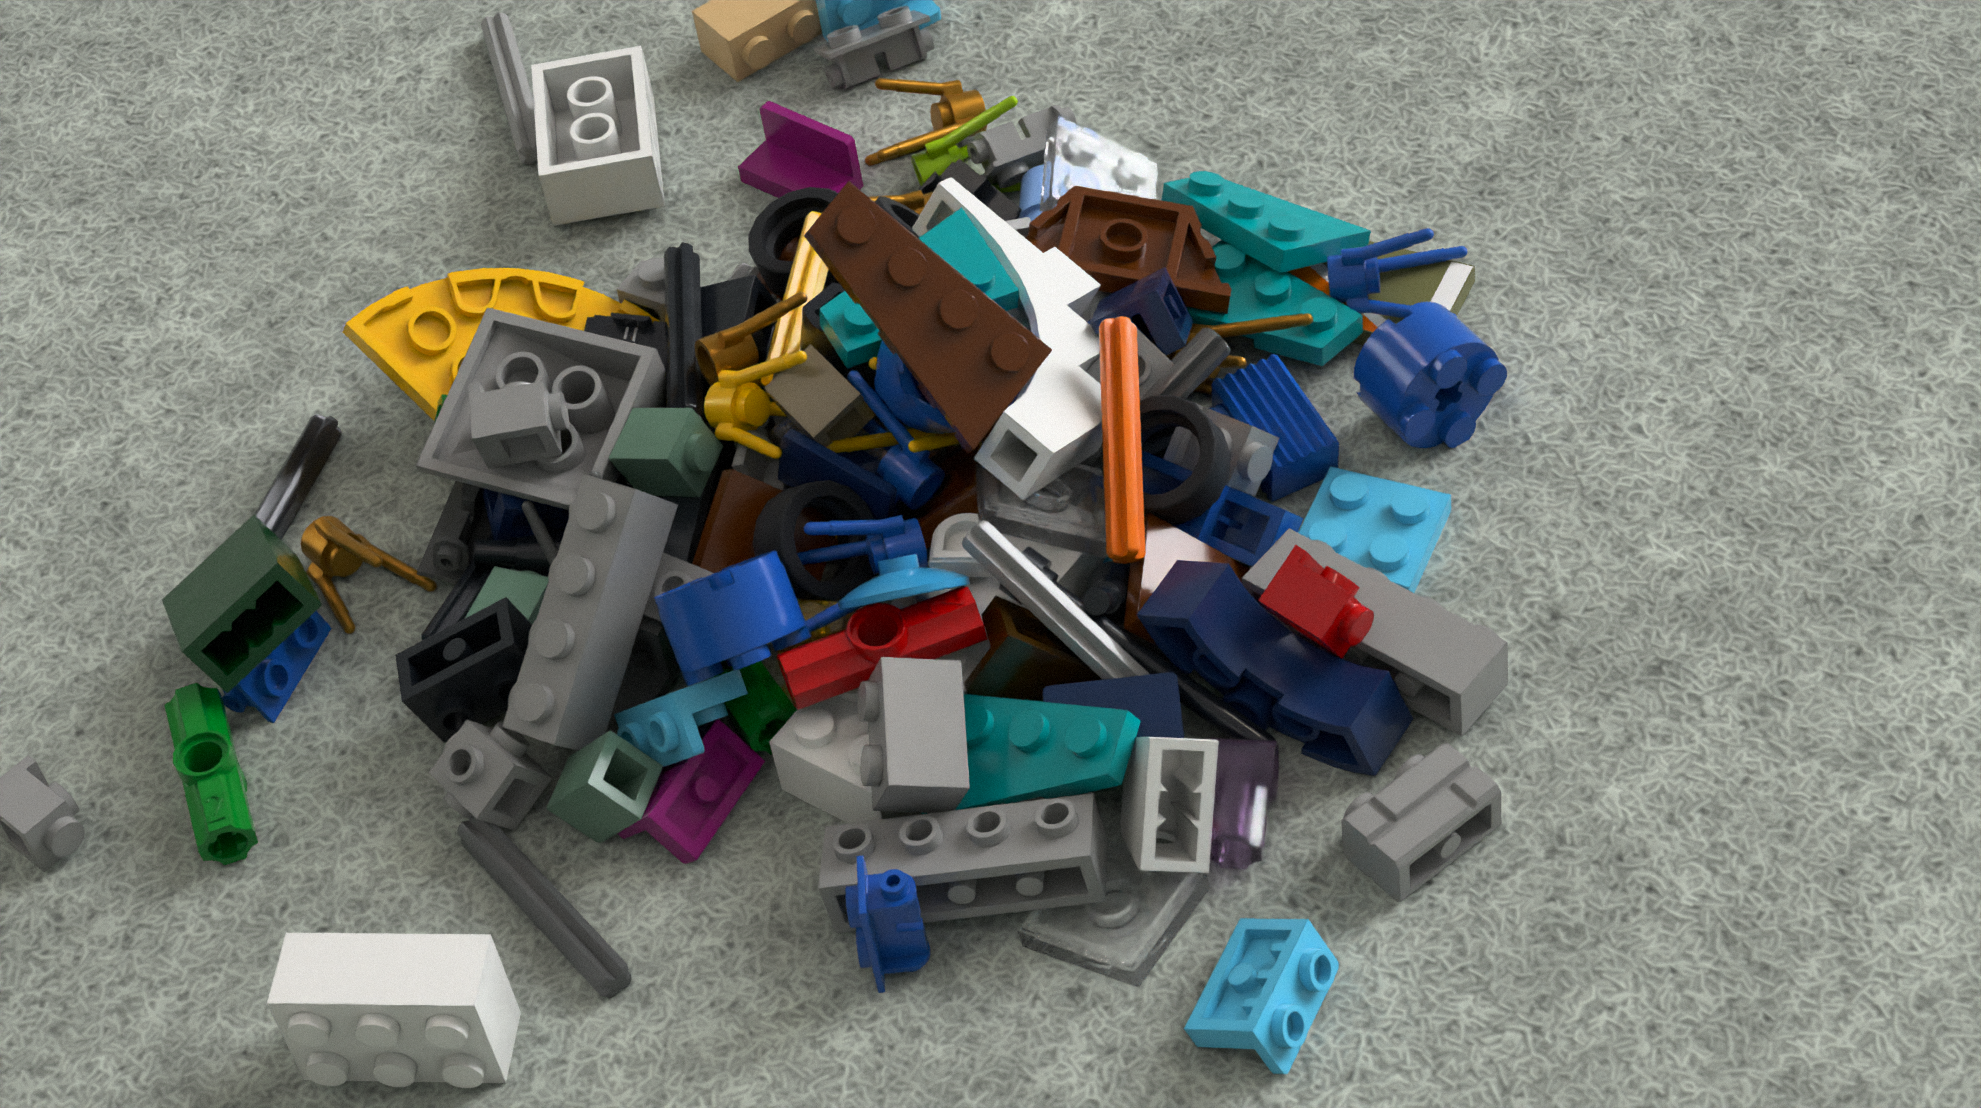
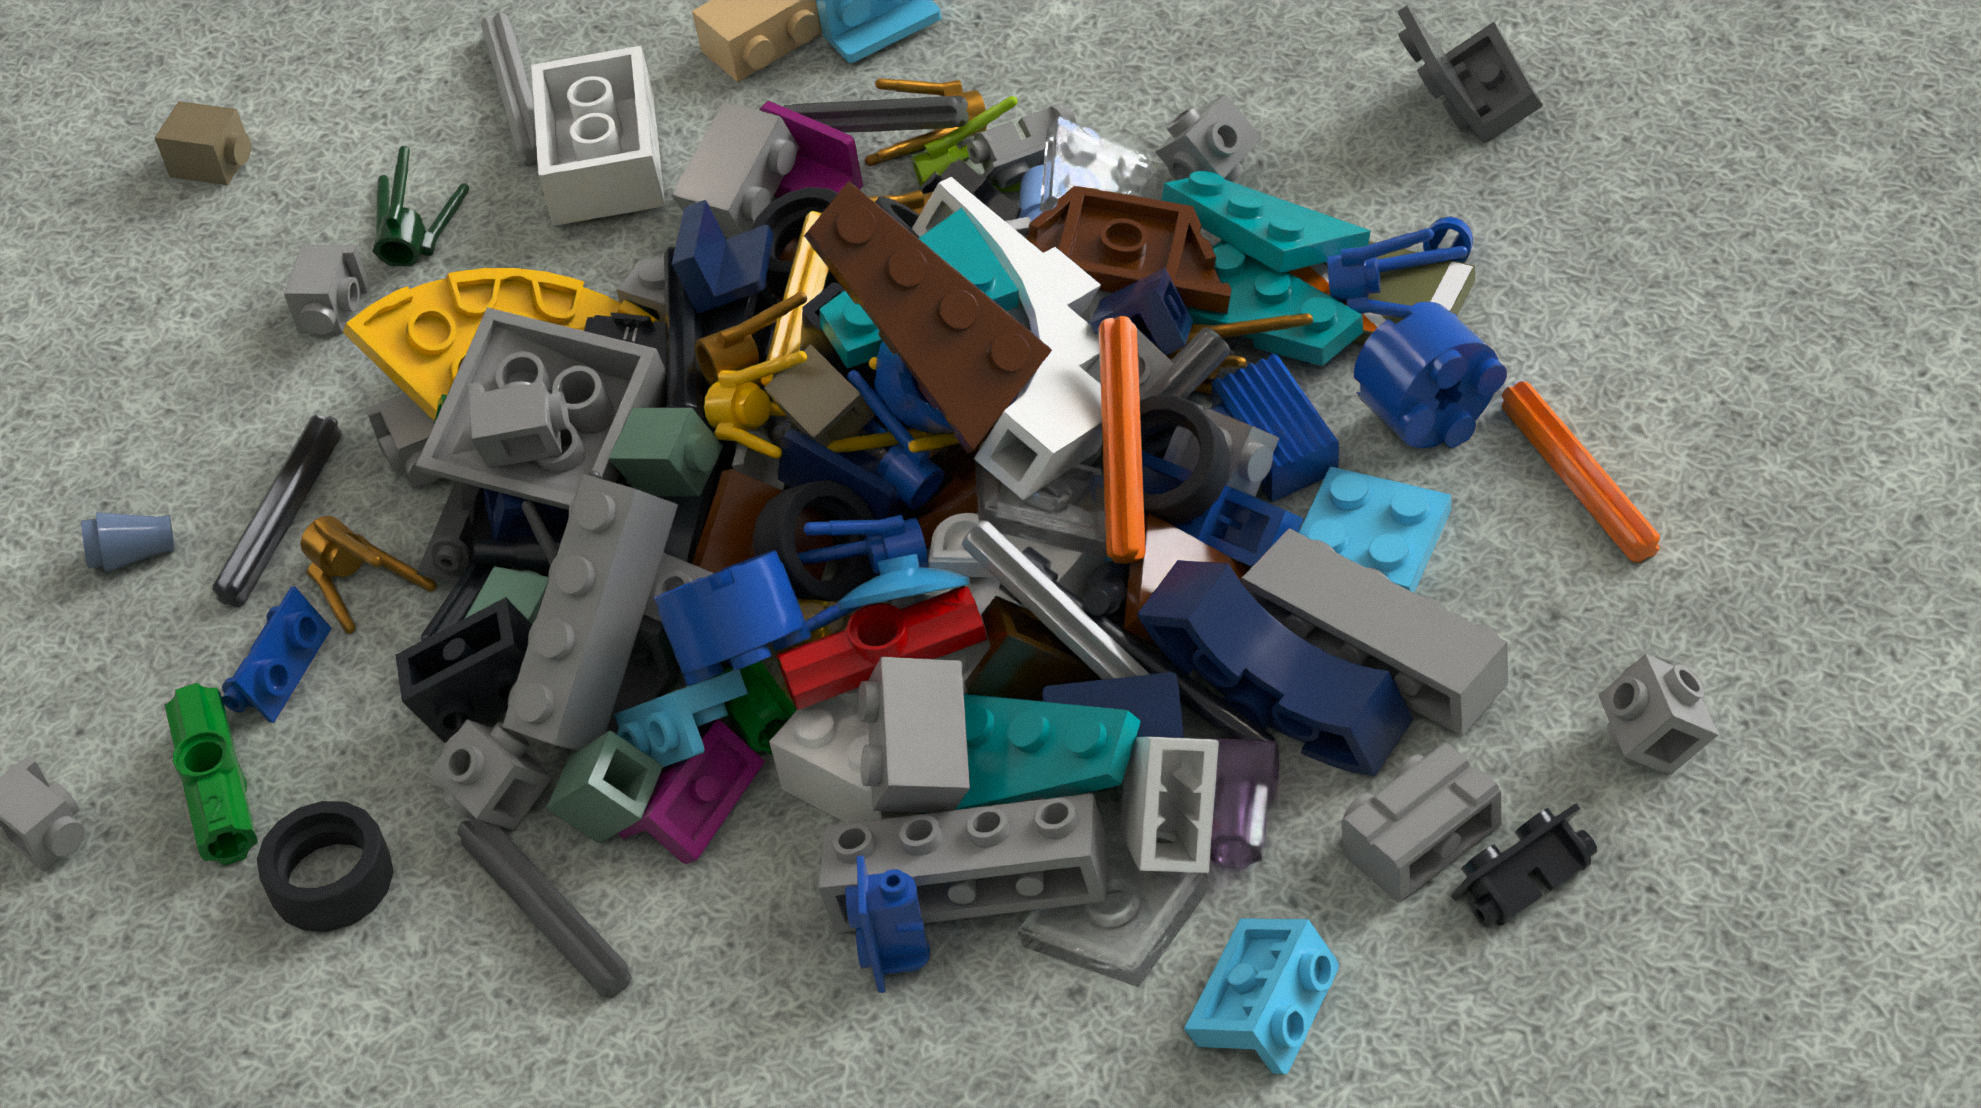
dark green brick [162,515,322,693] -> none
white brick [267,932,521,1088] -> none
light grey hinge [814,6,934,89] -> none
red brick [1258,545,1374,659] -> none
none -> sand blue cone [81,512,175,572]
none -> dark tan brick [154,101,252,185]
none -> black tyre [257,801,394,932]
none -> light grey brick [284,245,370,335]
none -> light grey brick [365,393,442,489]
none -> dark green plant [372,146,469,266]
none -> light grey brick [671,101,800,237]
none -> dark blue panel [672,200,773,314]
none -> dark grey axle [783,96,969,133]
none -> light grey brick [1155,94,1262,182]
none -> dark grey bracket [1397,5,1543,143]
none -> blue hinge [1423,216,1473,263]
none -> black hinge [1451,803,1597,927]
none -> orange axle [1502,381,1660,563]
none -> light grey brick [1598,654,1718,775]

